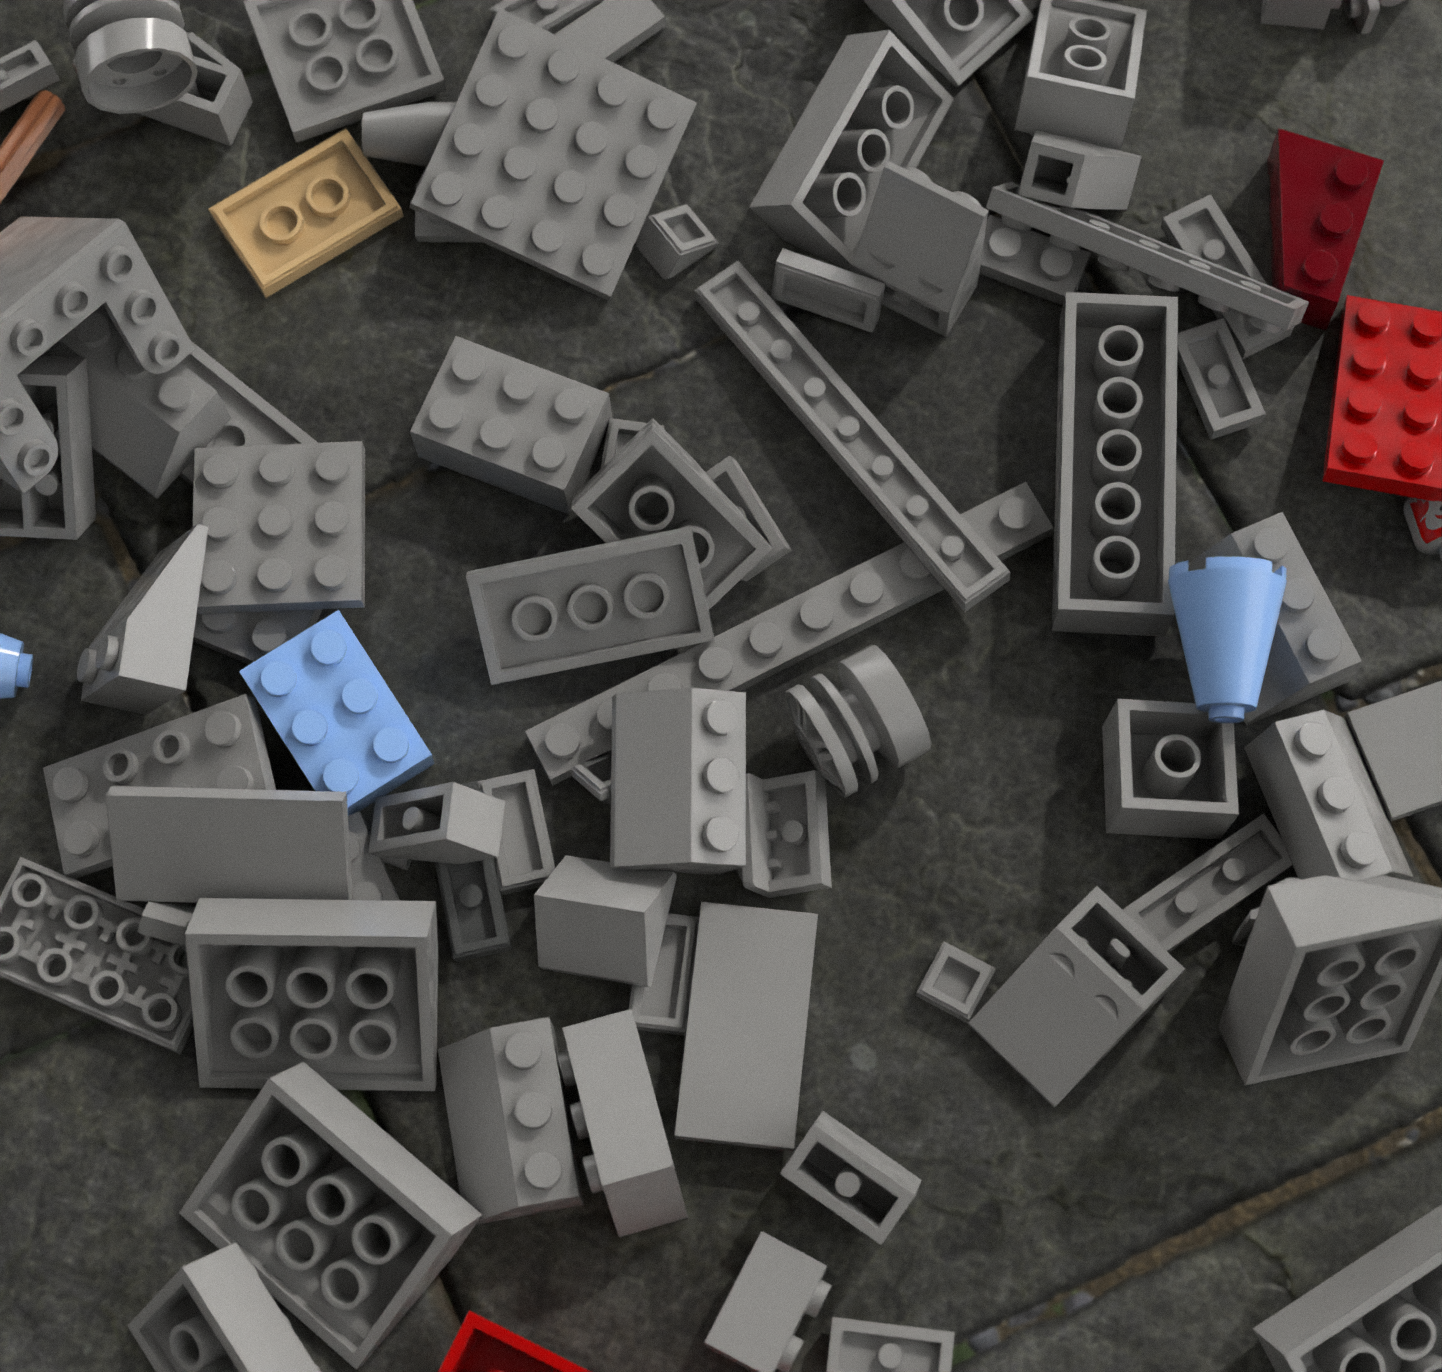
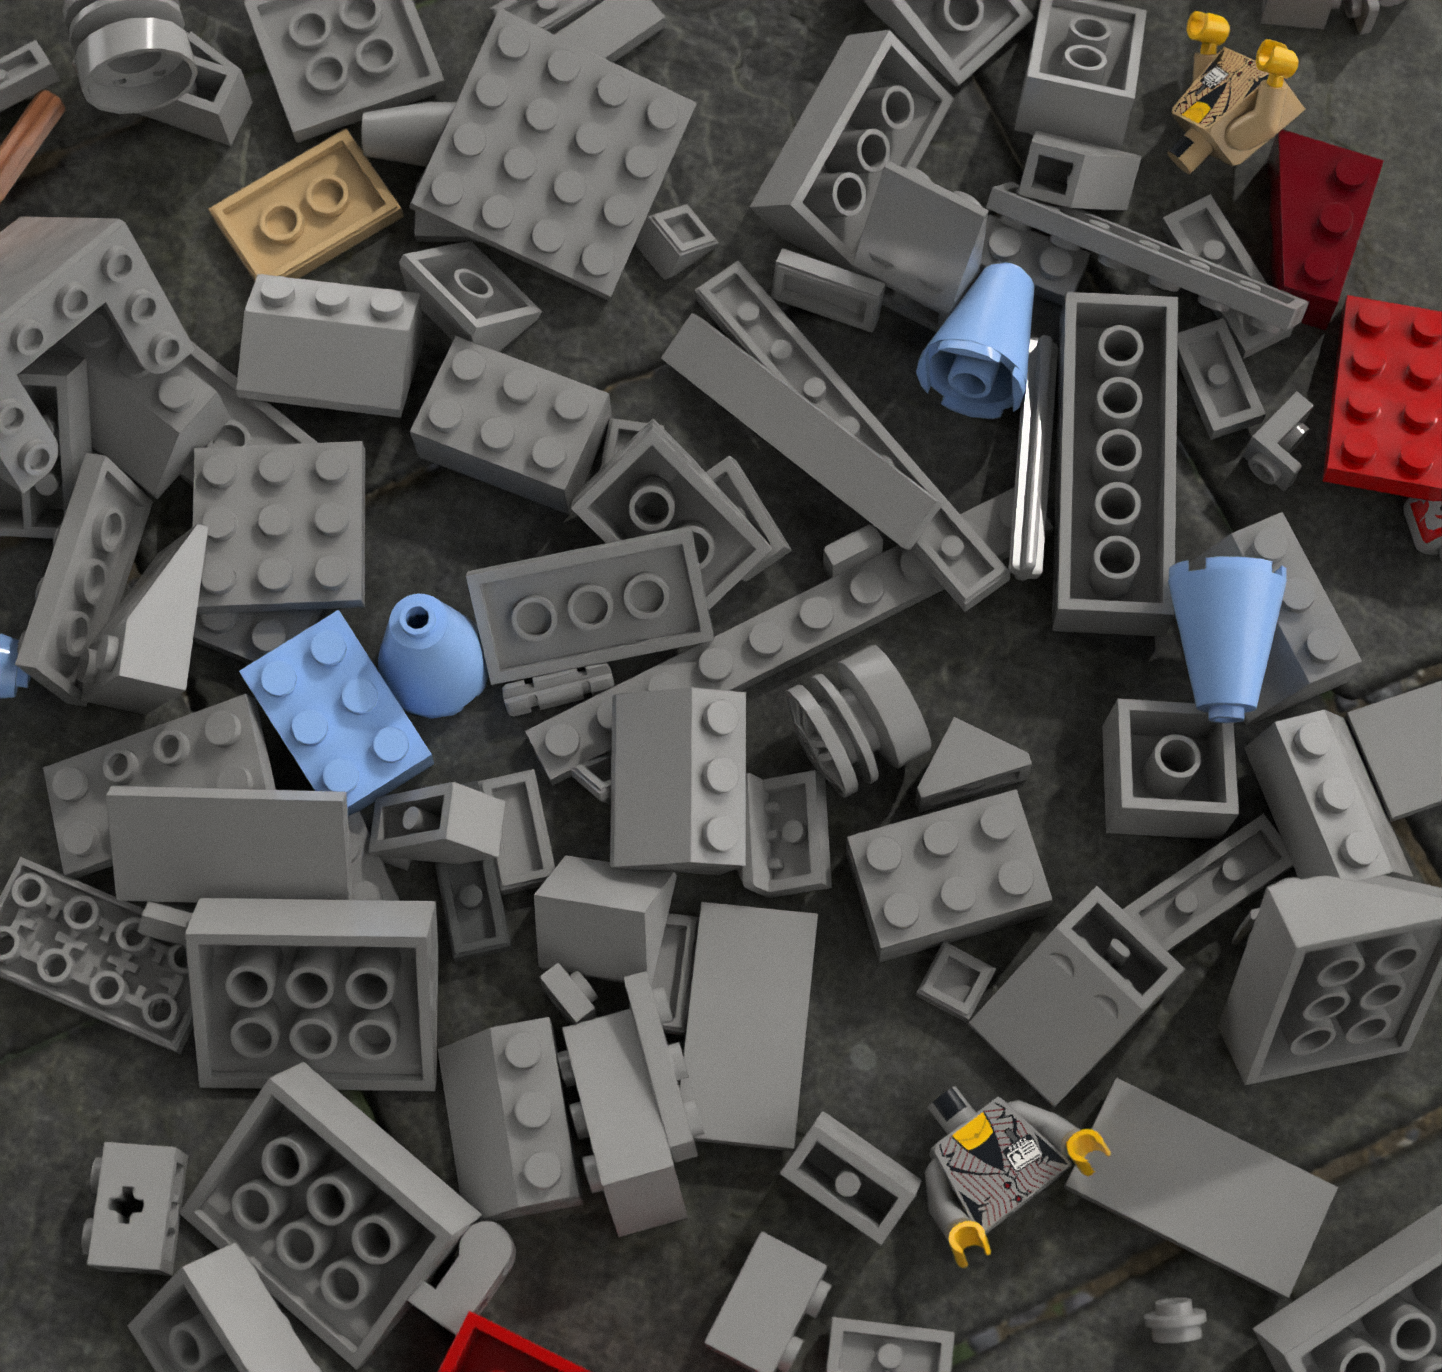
none -> light grey plate [15,453,153,707]
none -> light grey brick [82,1142,188,1276]
none -> light grey slope [236,274,423,418]
none -> light blue cone [378,594,489,719]
none -> light grey slope [399,241,542,352]
none -> light grey leg [407,1221,516,1335]
none -> light grey axle [502,662,614,717]
none -> light grey plate [540,962,598,1025]
none -> light grey plate [623,971,704,1162]
none -> light grey tile [661,313,943,550]
none -> light grey tile [823,524,883,579]
none -> light grey brick [846,789,1053,963]
none -> light grey slope [915,717,1032,813]
none -> light blue cone [916,263,1034,419]
none -> torso [925,1086,1111,1268]
none -> light grey axle [1008,335,1058,581]
none -> light grey tile [1064,1077,1338,1300]
none -> light grey plate [1144,1298,1207,1343]
none -> tan torso [1167,11,1305,175]
none -> light grey bracket [1243,391,1314,491]

